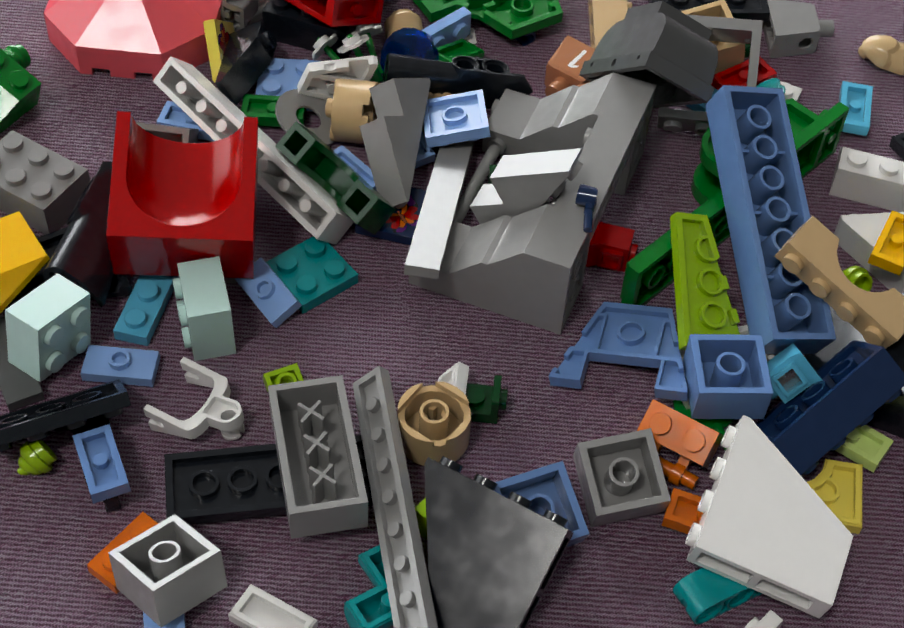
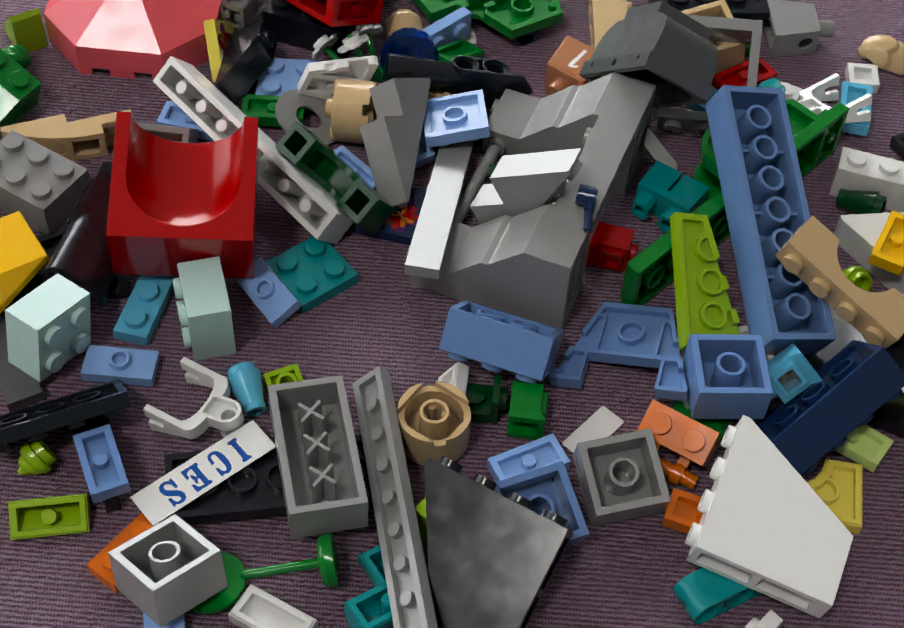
none -> tan slope [0,109,133,161]
none -> lime slope [3,8,48,53]
none -> lime slope [8,493,90,540]
none -> white sticker [130,420,276,526]
none -> green piece [190,533,341,614]
none -> medium azure cone [227,361,267,418]
none -> medium blue brick [439,300,564,383]
none -> light blue plate [487,433,571,482]
none -> green window [506,381,548,440]
none -> white sticker [562,406,624,453]
none -> teal hips [631,160,710,232]
none -> white sticker [644,128,677,170]
none -> white piece [797,73,872,123]
none -> dark green cone [835,188,887,214]
none -> white tile [845,62,880,94]

